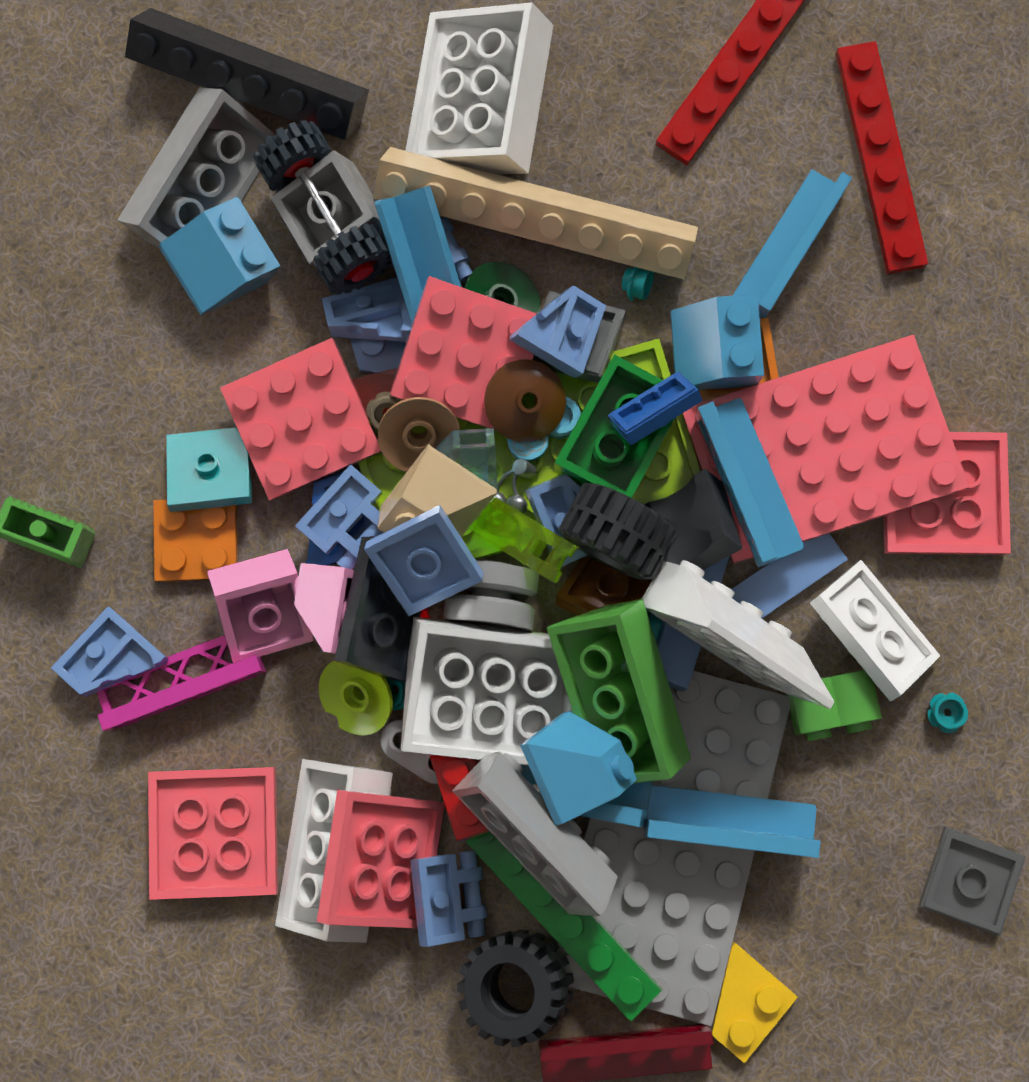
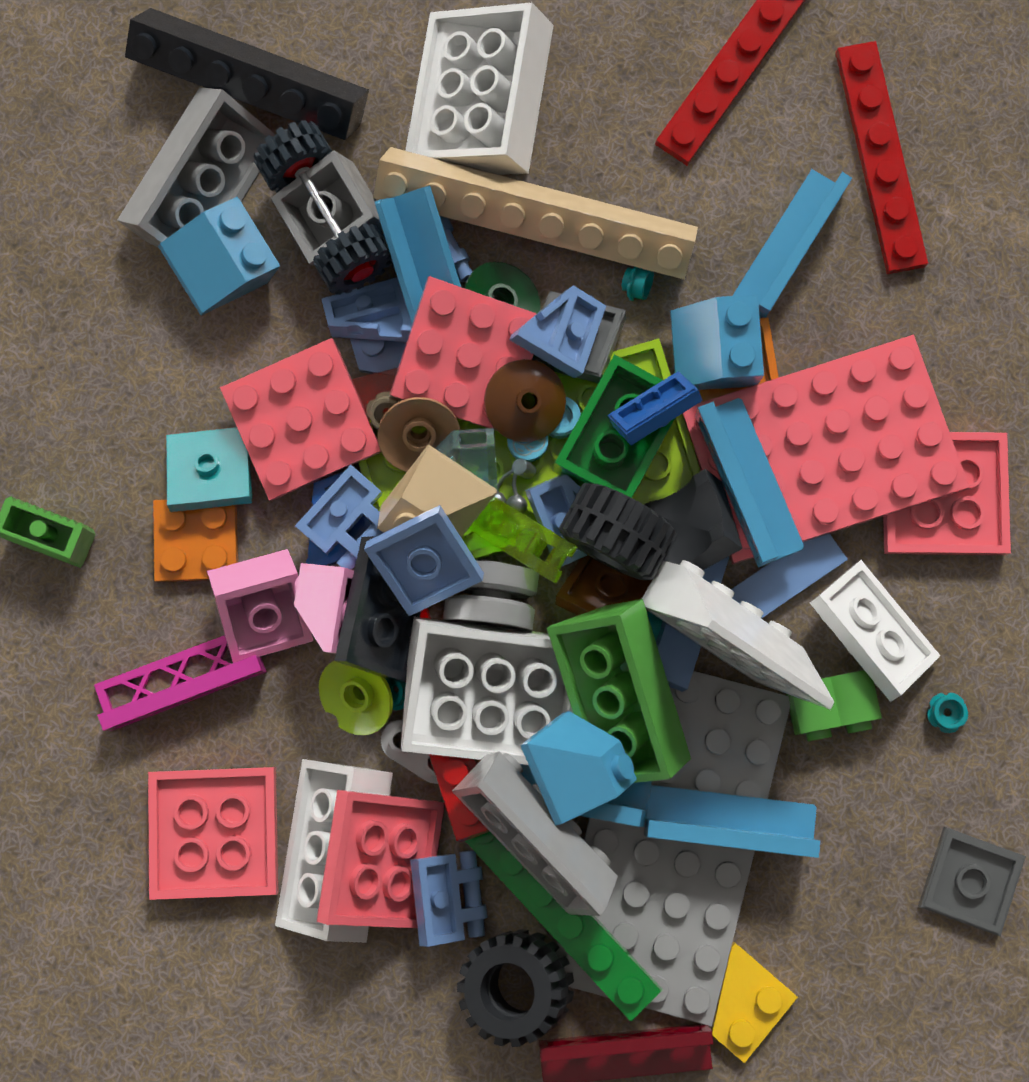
medium blue wing [51,606,169,697] -> none

